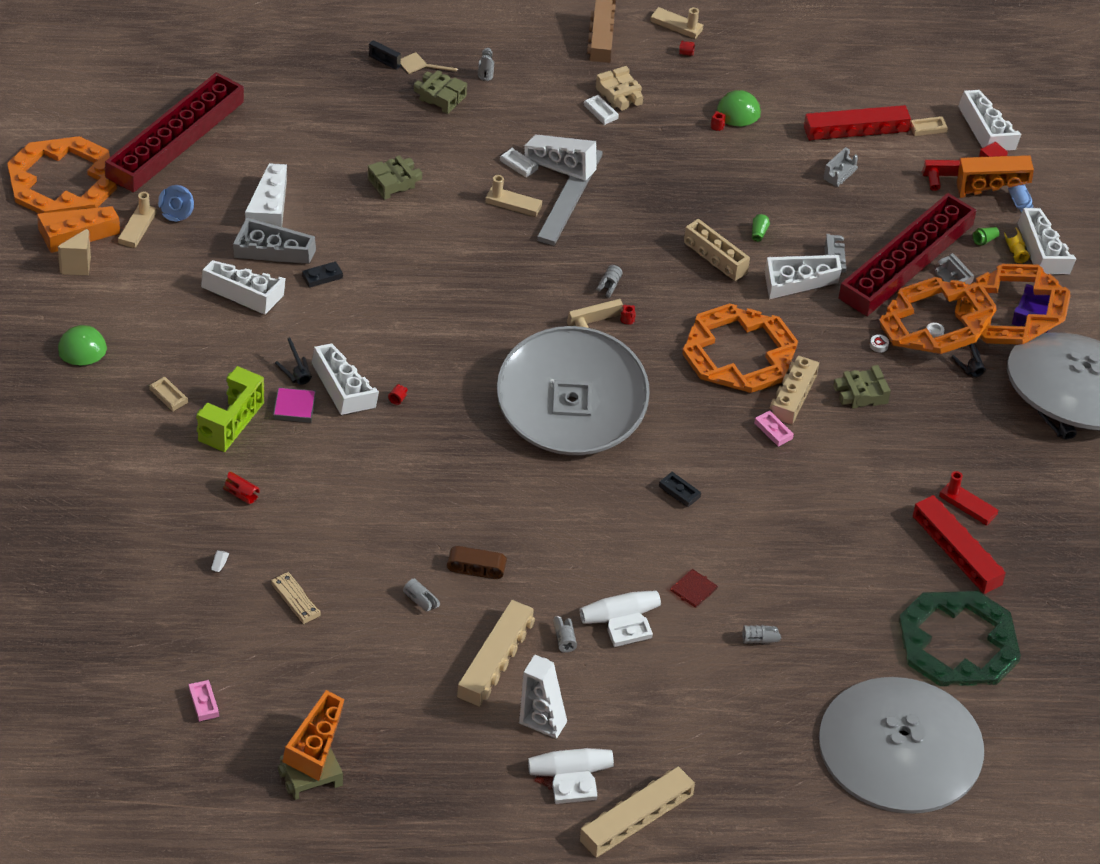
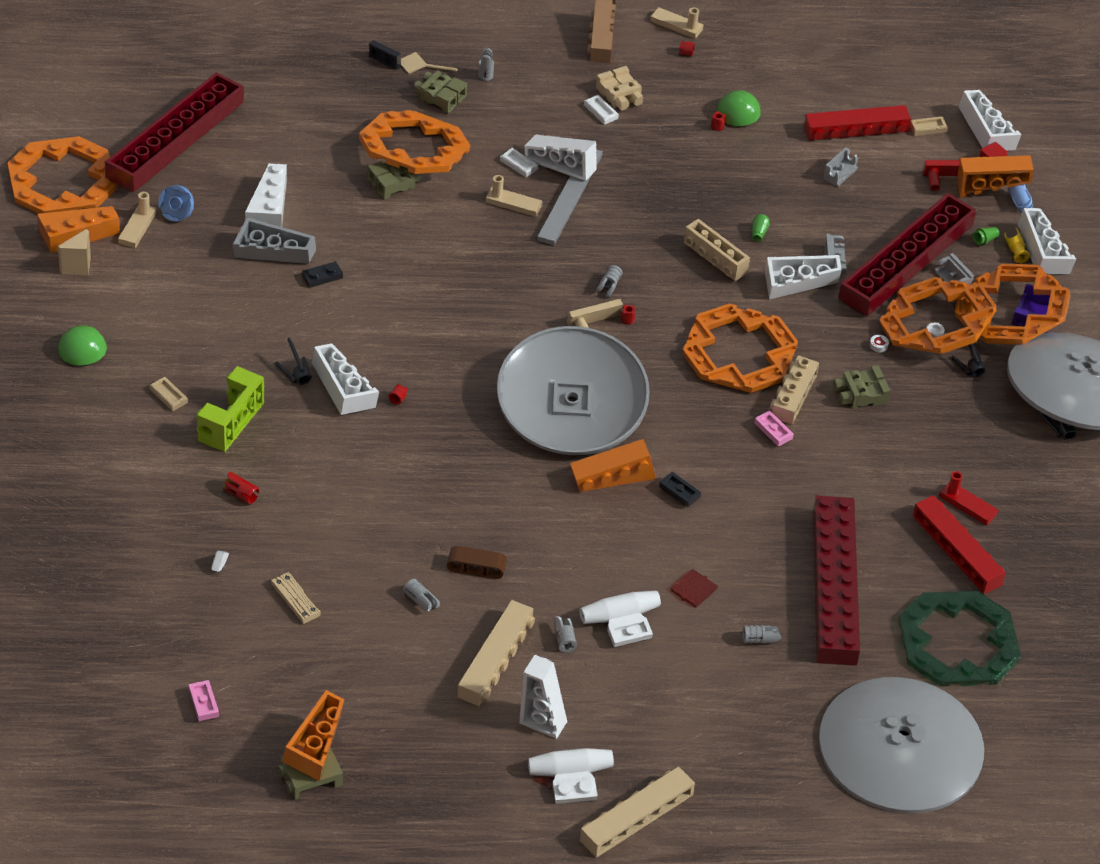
white wedge [201,260,286,314] -> none
dark pink tile [273,387,316,423] -> none
none -> orange plate [359,110,470,174]
none -> orange wedge [570,439,656,492]
none -> dark red brick [813,495,860,666]

